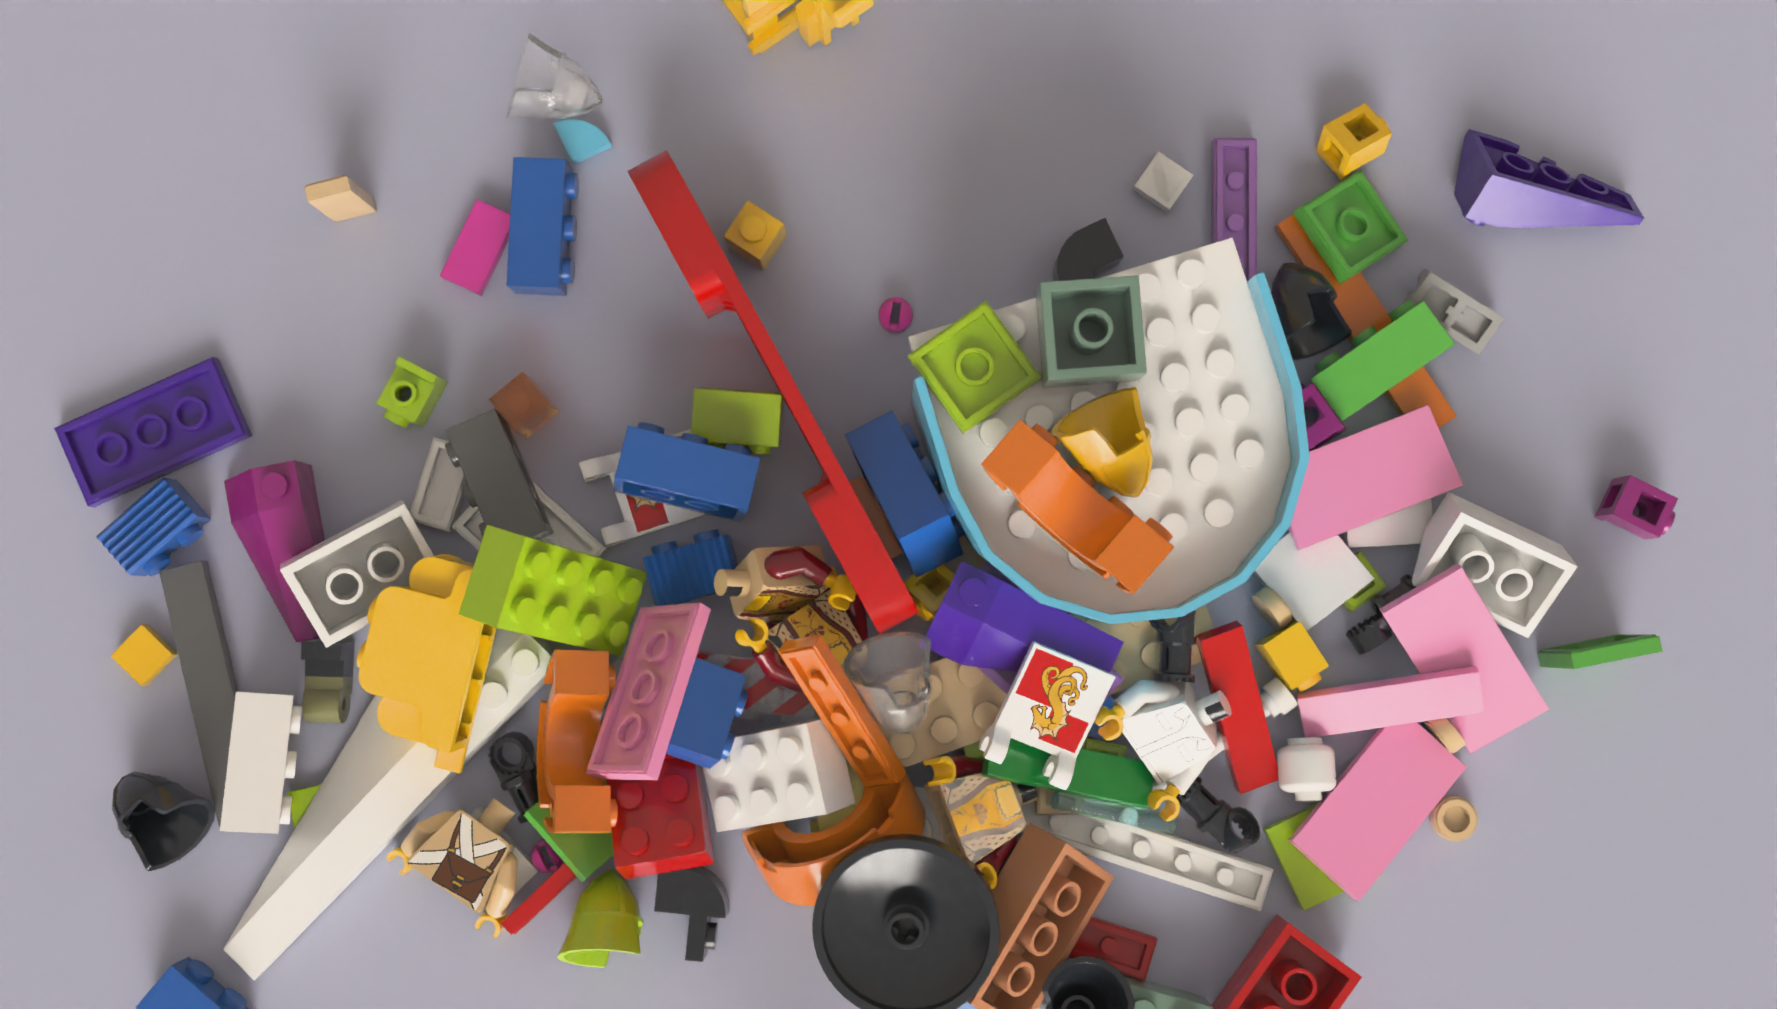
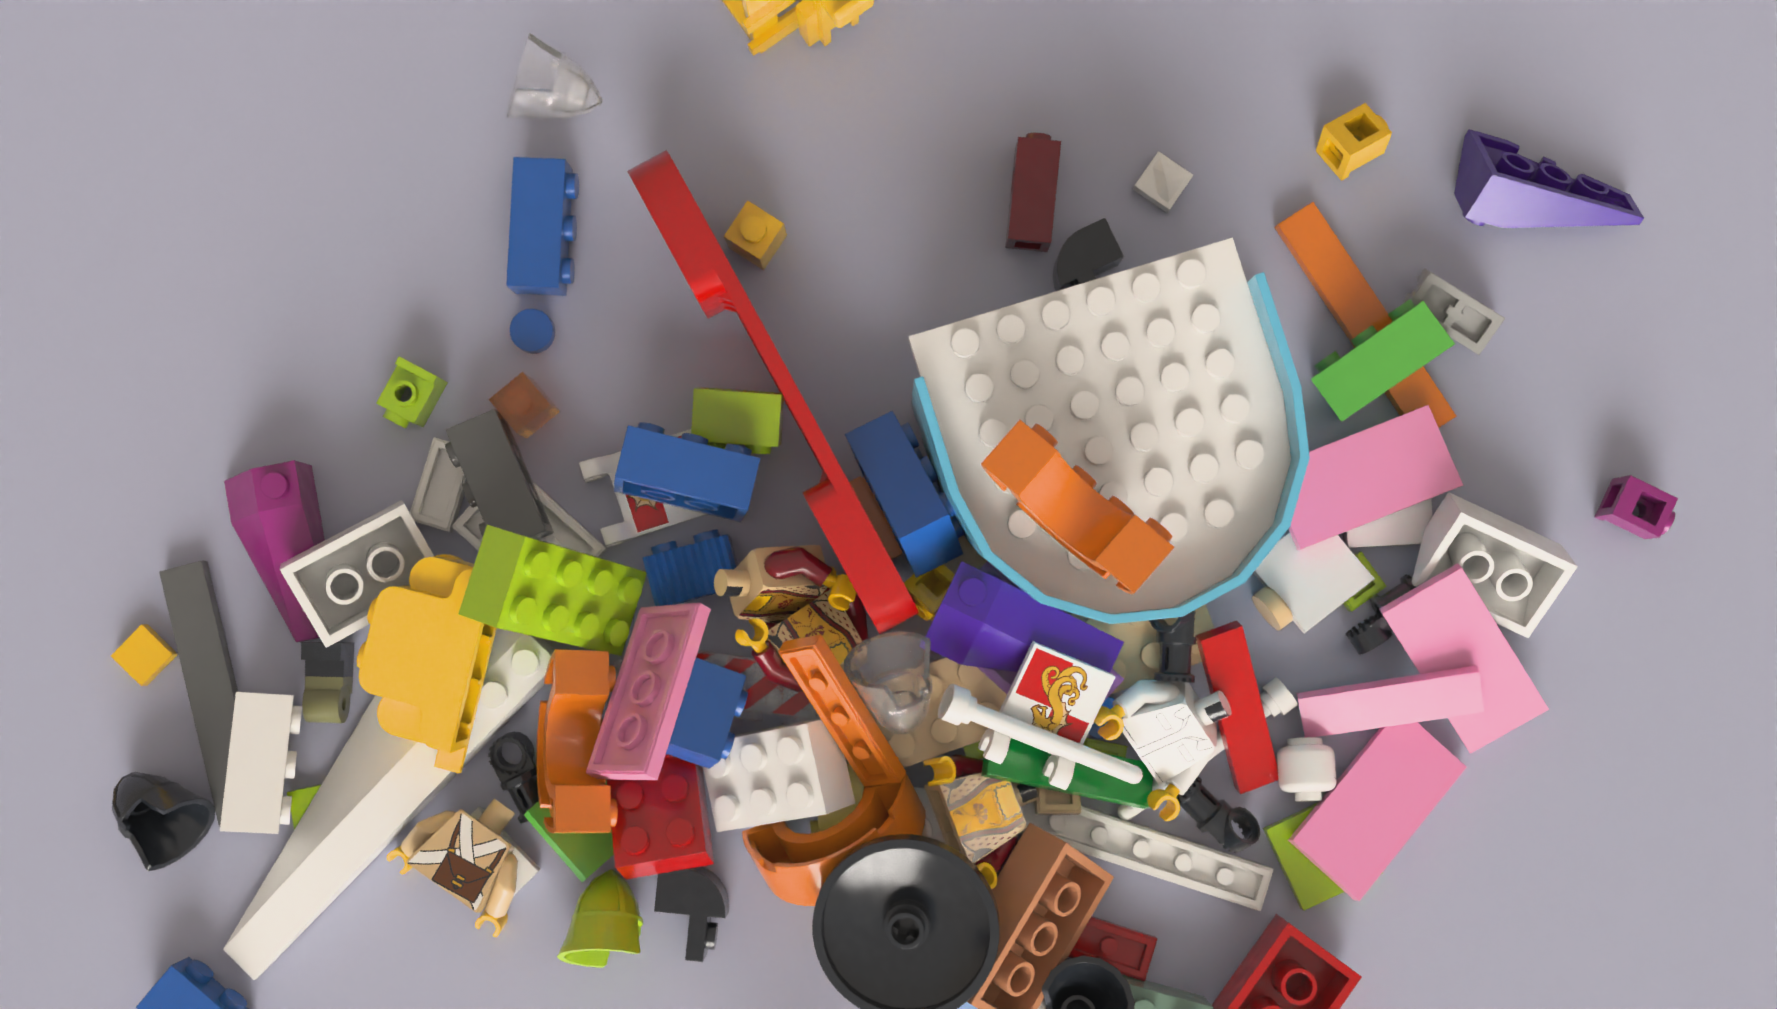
dark purple tile [54,357,252,508] -> none
blue brick [96,477,211,576] -> none
tan tile [304,175,377,222] -> none
dark pink tile [440,199,510,296] -> none
red tile [501,863,577,935] -> none
dark pink hinge [531,838,565,873] -> none
medium azure tile [554,119,612,165] -> none
dark pink hinge [879,297,913,333] -> none
lime tile [908,300,1042,435] -> none
sand green brick [1035,275,1147,388] -> none
clear light blue bar [1051,791,1176,834] -> none
yellow helmet [1052,387,1153,498] -> none
medium lavender tile [1211,138,1257,282] -> none
yellow brick [1254,621,1329,692] -> none
black helmet [1271,263,1352,361] -> none
bright green tile [1293,170,1409,284] -> none
magenta brick [1300,383,1347,452] -> none
tan tile [1424,718,1466,754] -> none
tan tile [1429,795,1478,841] -> none
bright green tile [1537,634,1663,669] -> none
none -> blue tile [510,309,555,354]
none -> white piece [938,684,1143,784]
none -> dark red brick [1005,132,1061,252]

